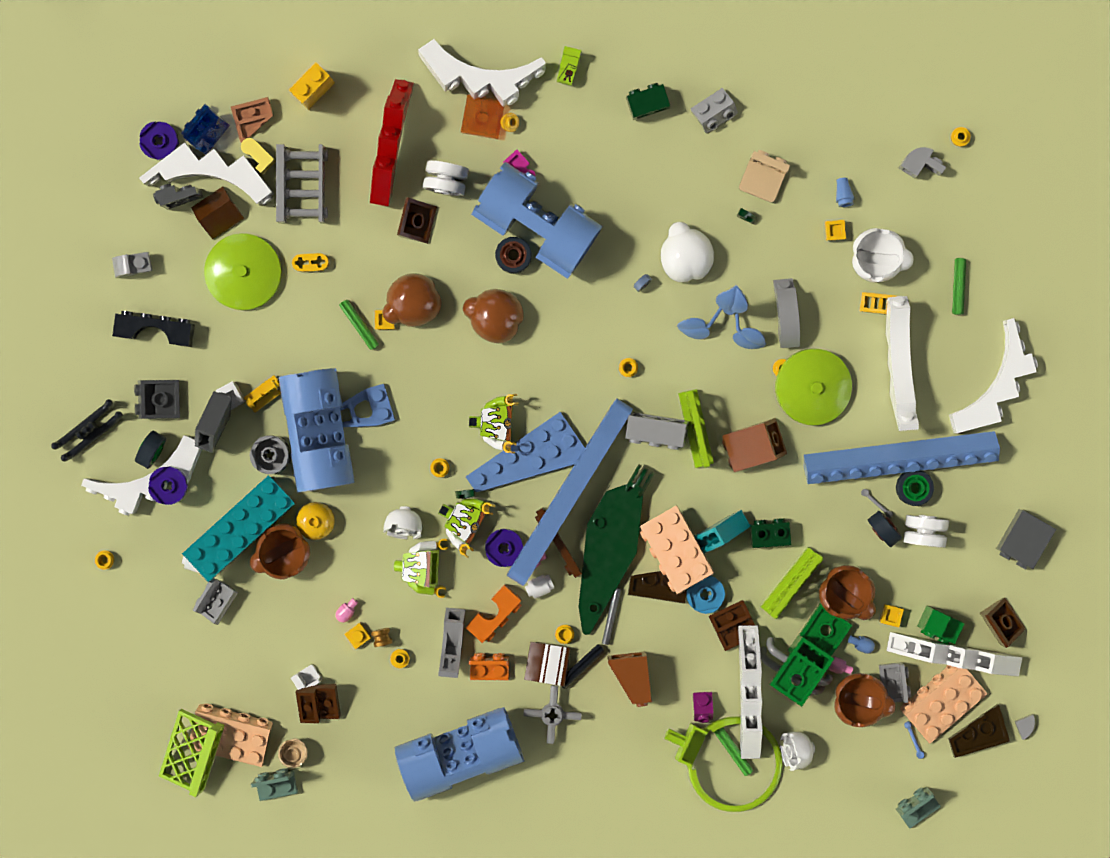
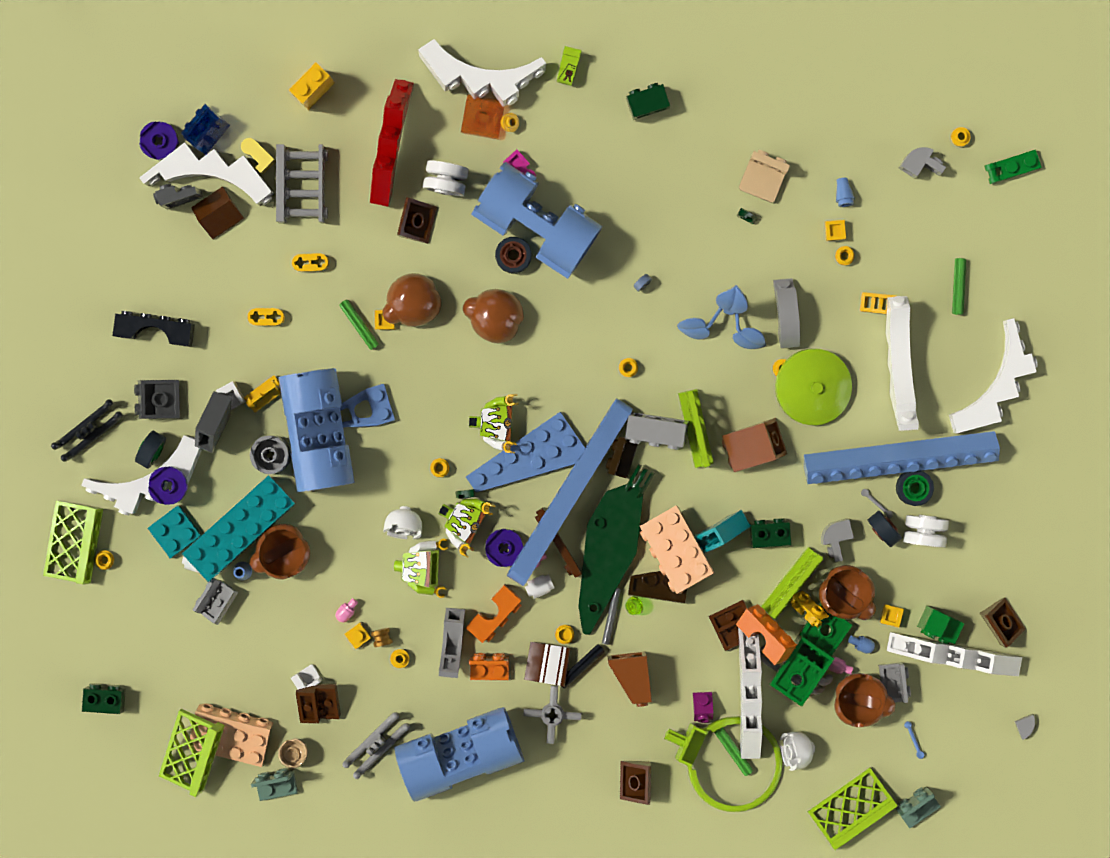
light grey brick [112,252,152,278] -> none
lime dish [204,233,282,310] -> none
nougat wing [231,97,274,143] -> none
yellow cylinder [296,502,335,540] -> none
white piece [661,222,714,282] -> none
dark azure plate [686,576,725,614] -> none
light grey bracket [691,88,738,134] -> none
white piece [852,228,913,283] -> none
light nougat bracket [900,665,988,744] -> none
dark brown wing [948,704,1010,758] -> none
dark grey brick [996,509,1056,570] -> none
none -> lime fence [43,501,103,585]
none -> dark green brick [82,683,126,714]
none -> teal plate [147,505,202,559]
none -> medium blue cone [233,561,252,580]
none -> yellow beam [247,308,285,326]
none -> light grey piece [342,712,410,779]
none -> dark brown bracket [606,436,638,479]
none -> reddish brown slope [620,761,651,805]
none -> clear neon green plate [625,596,643,615]
none -> orange arch [736,604,797,665]
none -> yellow hinge [790,591,829,628]
none -> lime fence [808,768,897,850]
none -> light grey brick [821,519,854,562]
none -> yellow plate [835,246,855,265]
none -> green plate [984,149,1042,184]

